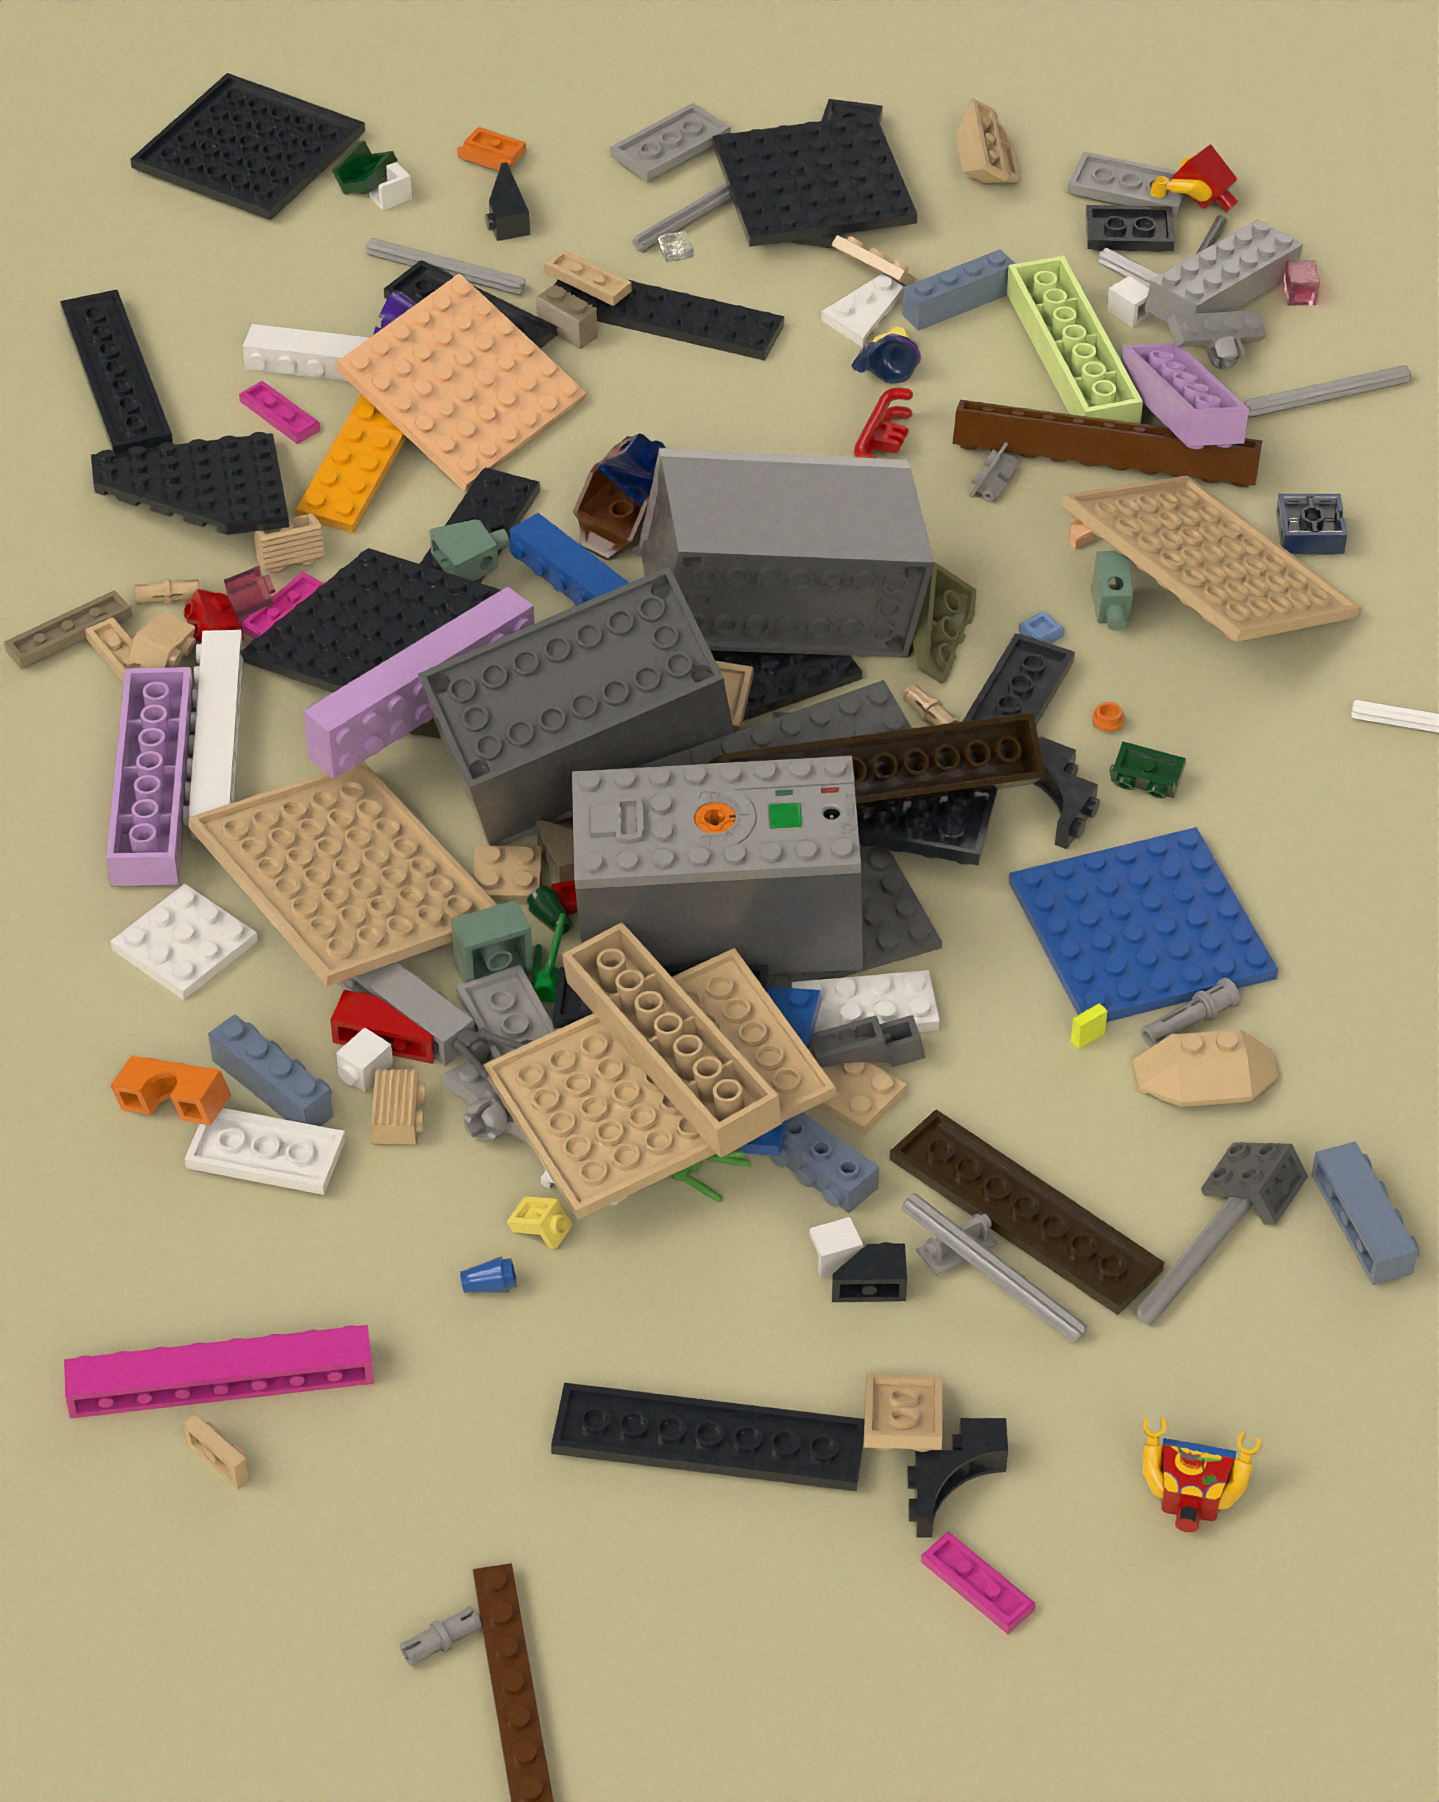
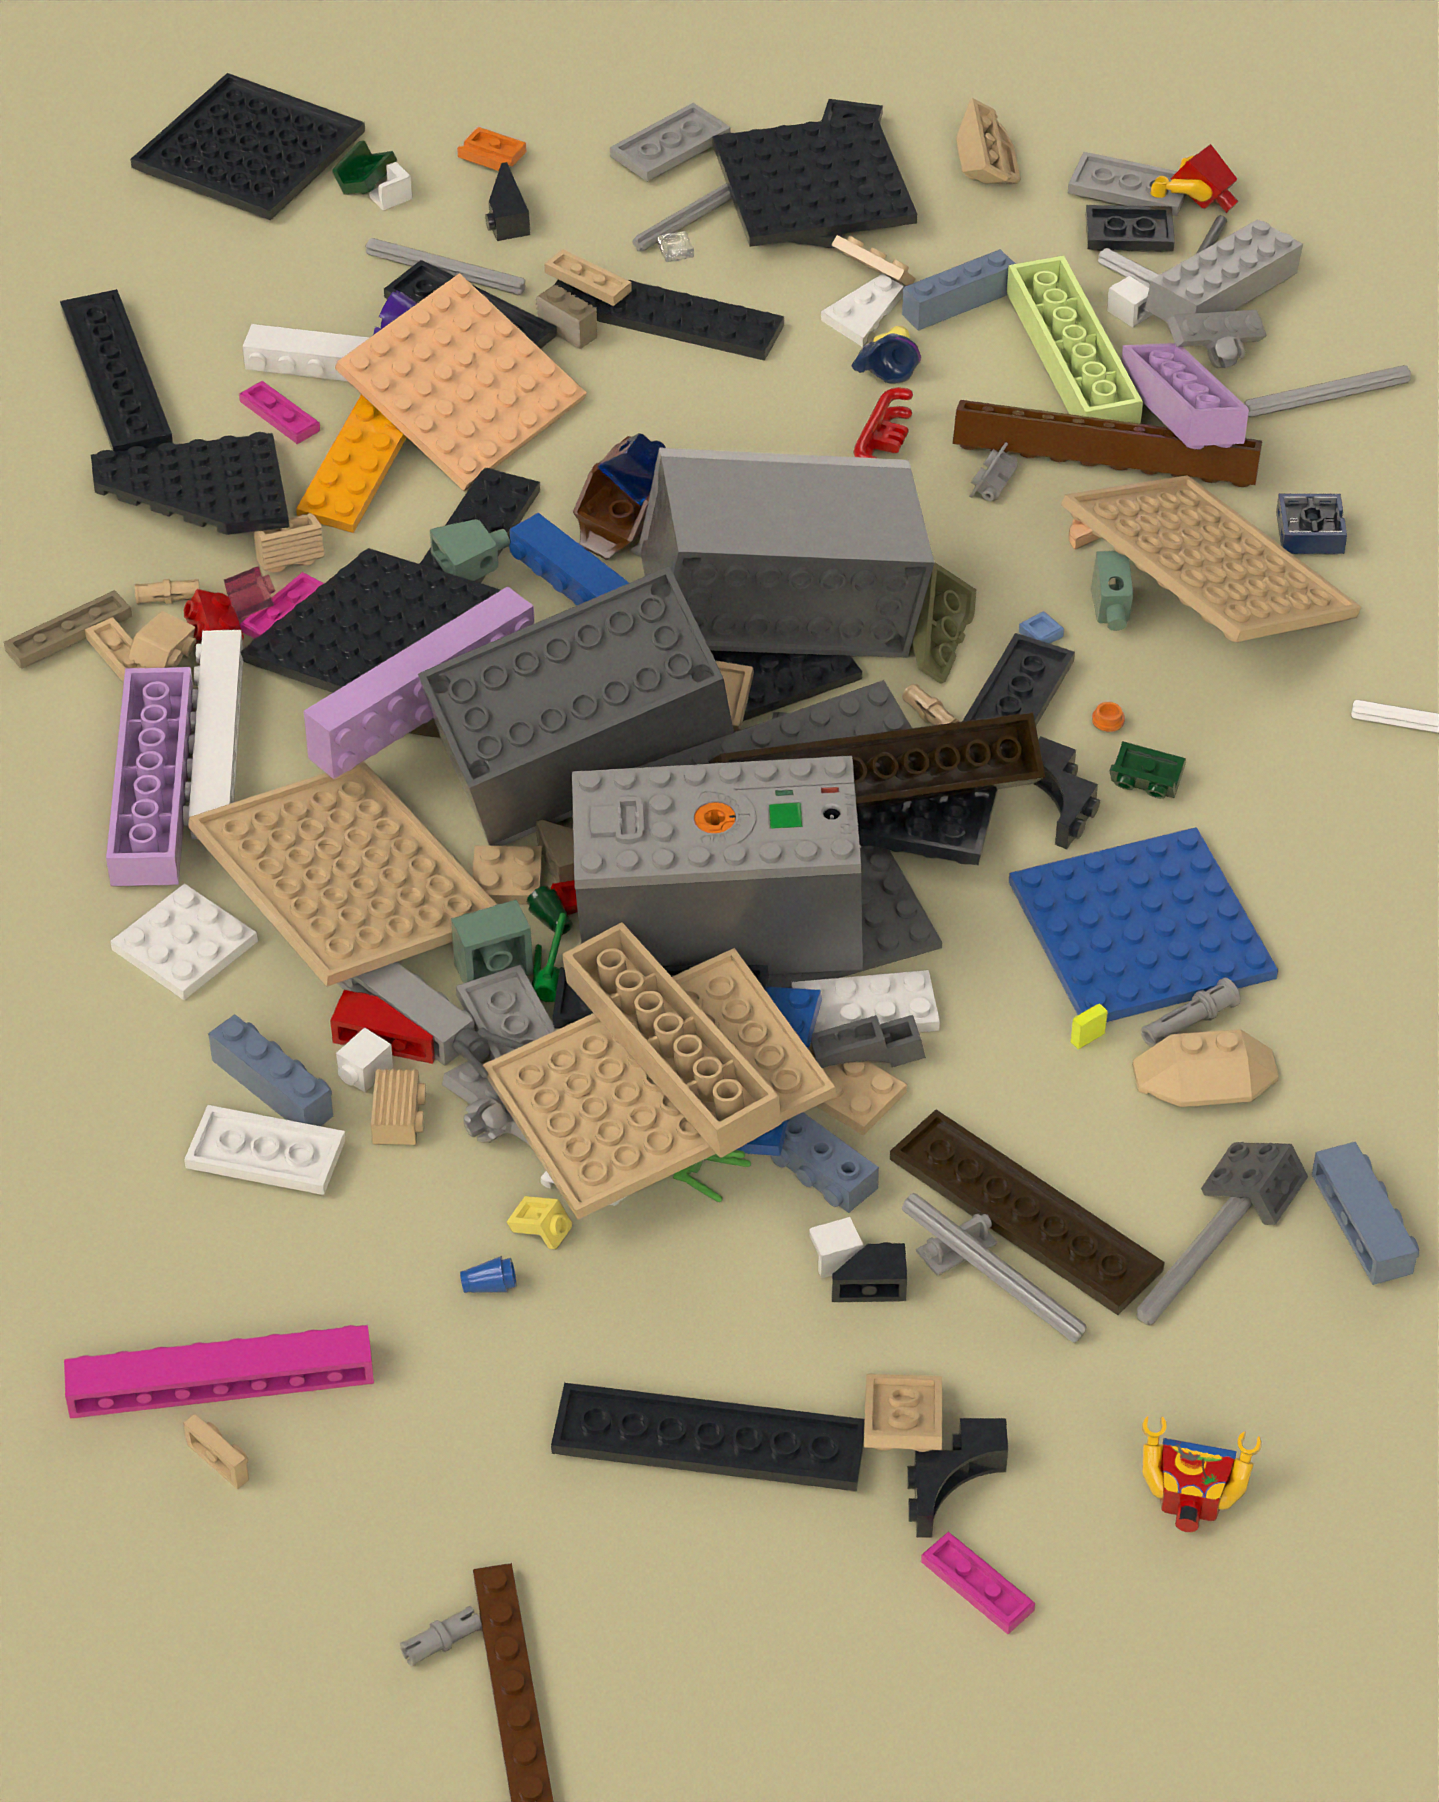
orange arch [110,1055,231,1125] -> none
clear pink brick [1283,260,1320,306] -> none

